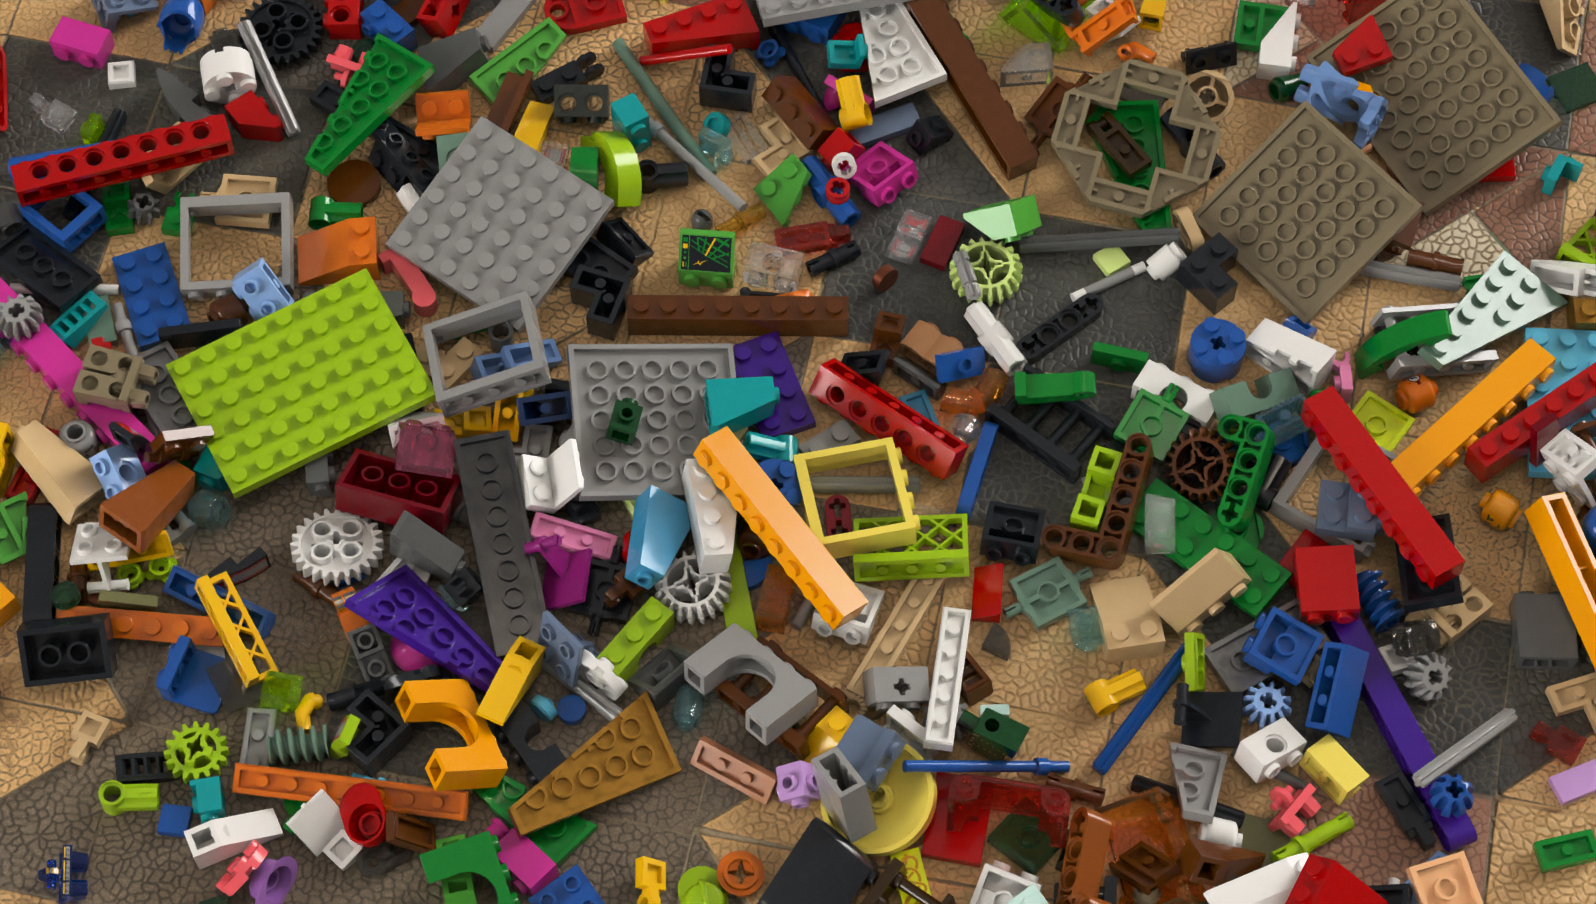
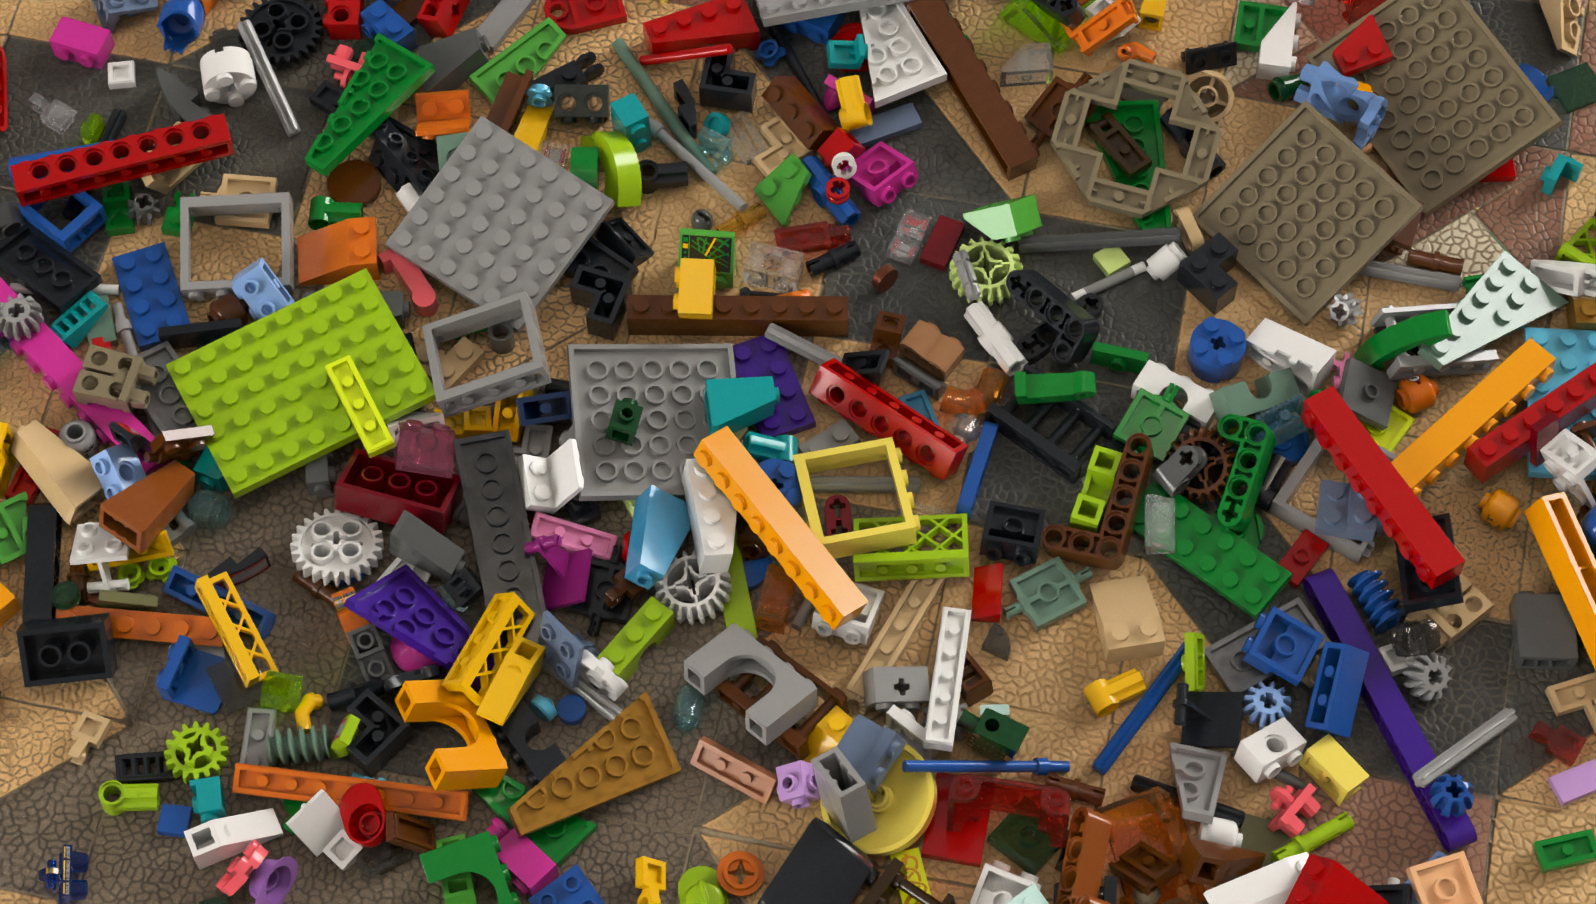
red slope [224,90,284,142] -> none
medium blue slope [470,338,563,380] -> none
dark grey slope [627,644,692,712] -> none
black bracket [906,115,954,156] -> none
blue plate [935,346,986,383] -> none
clear light blue bracket [1067,605,1105,651] -> none
tan slope [1148,548,1252,634] -> none
blue plate [1282,315,1318,339] -> none
red brick [1293,545,1360,625] -> none
black hinge [1373,770,1436,852] -> none
none -> neon yellow tile [324,355,396,458]
none -> yellow fence [441,592,535,706]
none -> medium azure plate [526,84,553,108]
none -> black slope [673,79,697,139]
none -> yellow brick [673,258,716,320]
none -> light grey axle [764,323,842,365]
none -> black beam [1006,270,1100,364]
none -> dark grey piece [1152,445,1208,497]
none -> light grey gear [1327,292,1364,327]
none -> dark grey plate [1339,357,1397,431]

